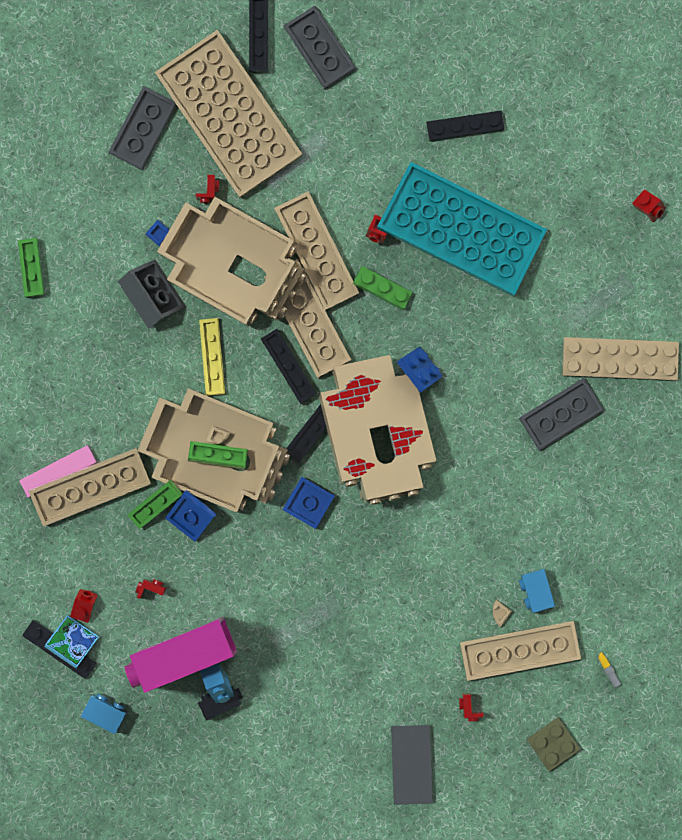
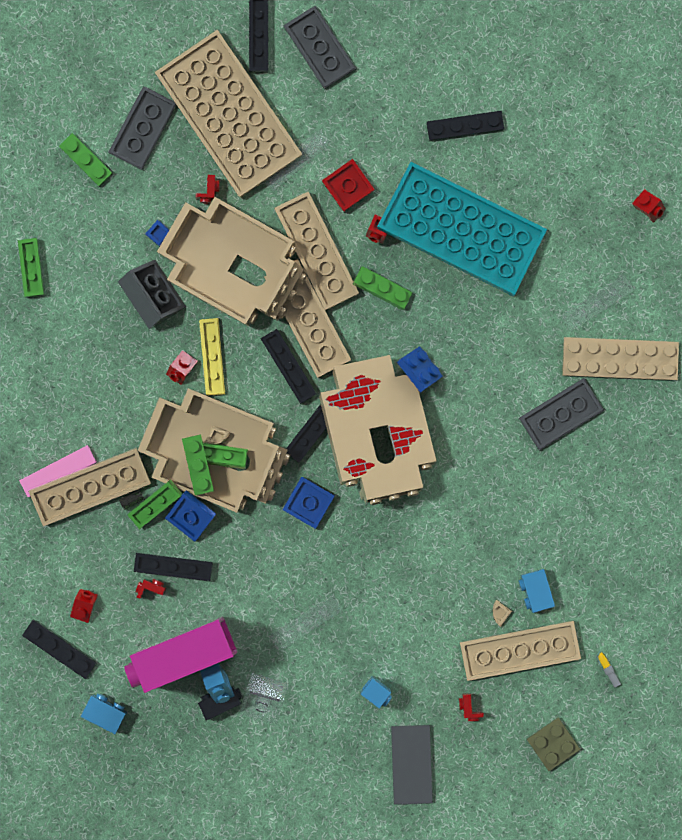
tile [44,615,99,668] -> none
none -> bright green plate [59,133,113,187]
none -> clear smoke pin [119,489,145,510]
none -> black plate [134,553,213,581]
none -> bracket [166,350,198,385]
none -> bright green plate [182,434,214,495]
none -> clear slope [240,673,289,725]
none -> red plate [322,159,375,212]
none -> dark azure brick [360,676,392,709]

